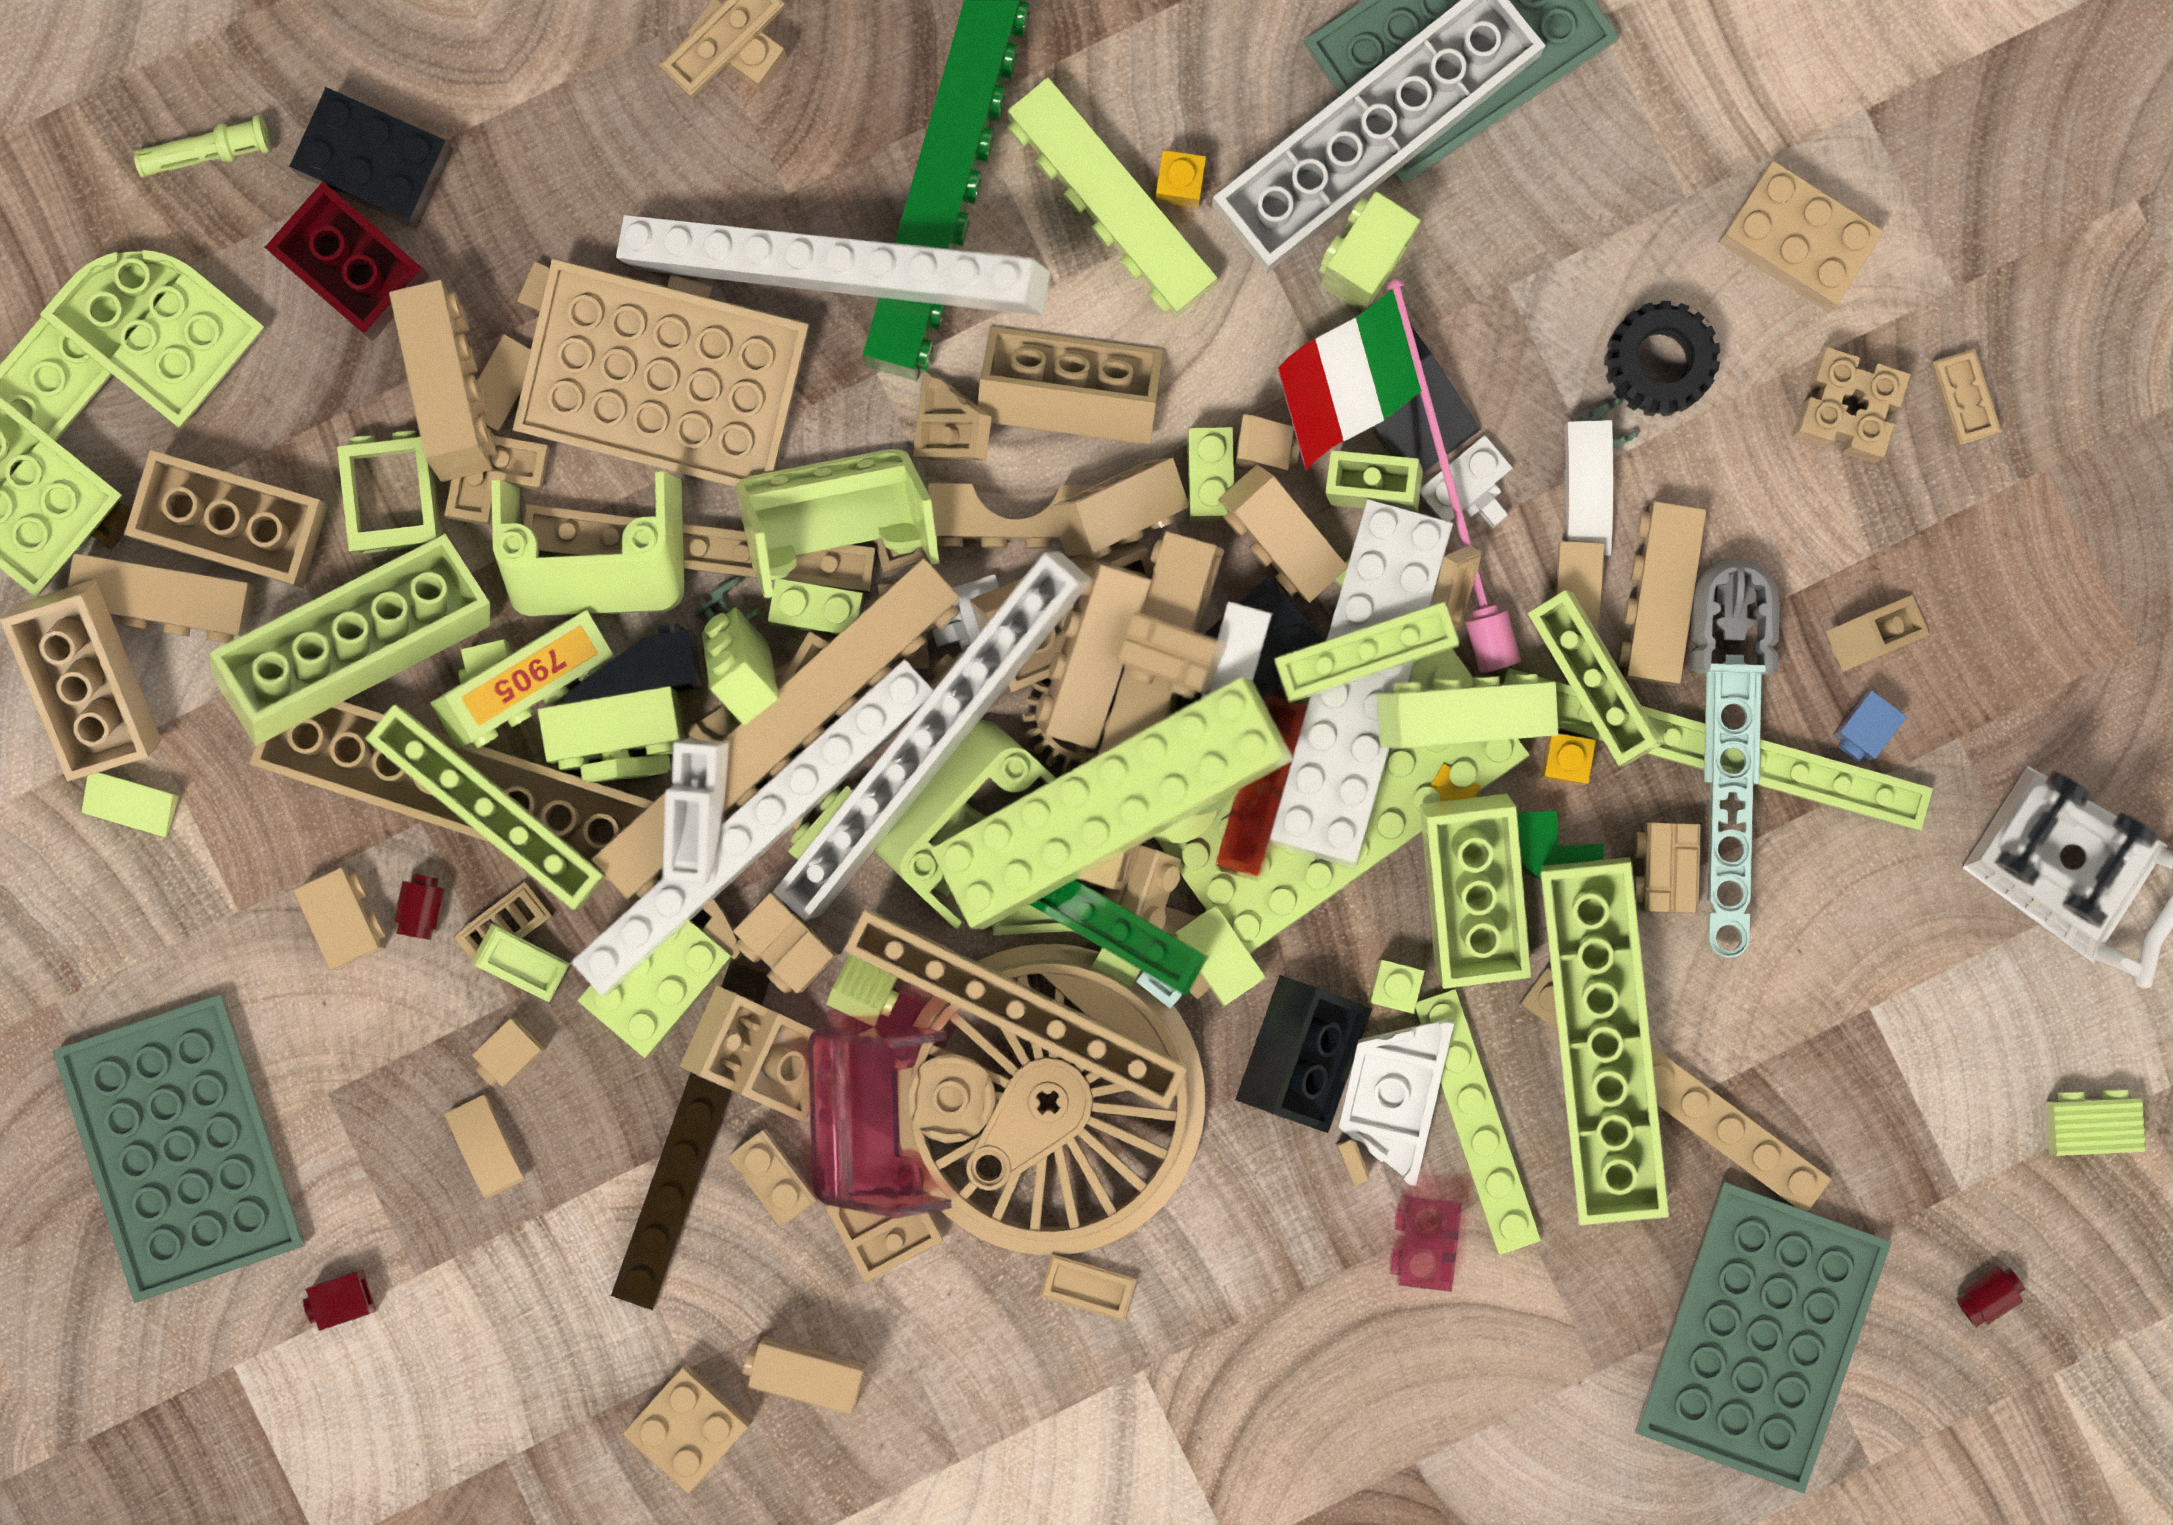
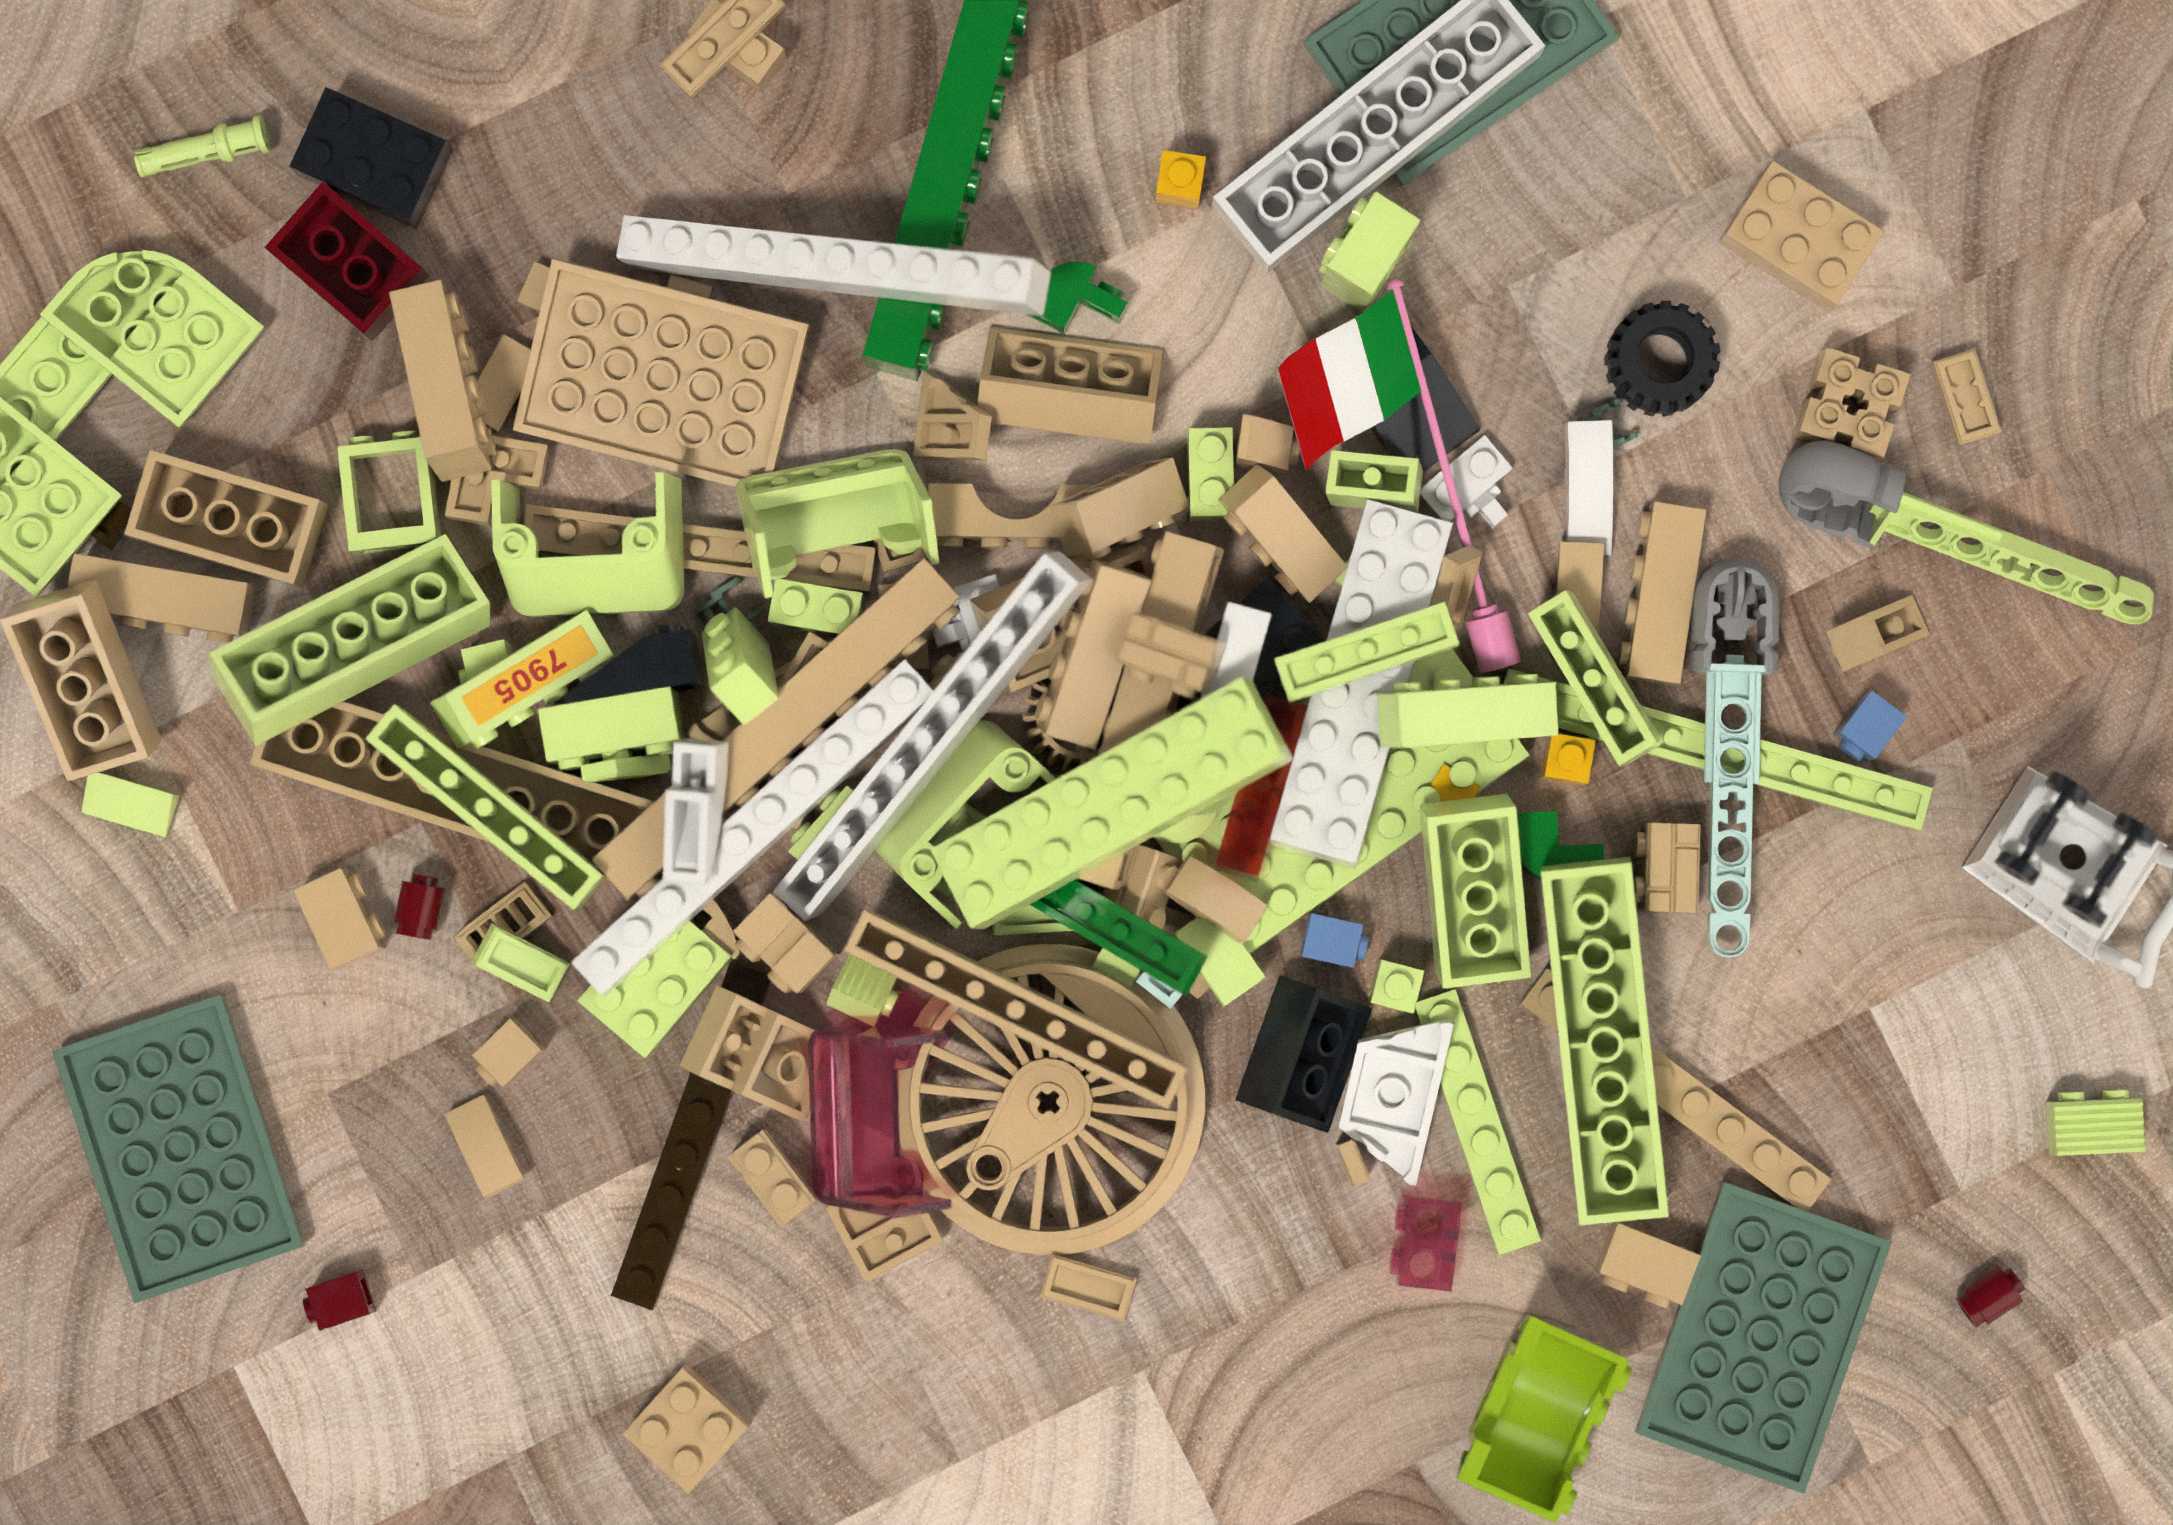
tan brick [742,1336,867,1415] -> none
tan tile [906,1053,995,1143] -> none
yellowish green brick [1007,77,1217,318] -> none
none -> green brick [1026,262,1128,335]
none -> tan slope [1164,856,1268,943]
none -> medium blue brick [1300,913,1369,968]
none -> lime cylinder [1457,1315,1632,1523]
none -> tan brick [1594,1222,1701,1309]
none -> piece [1778,441,2155,624]

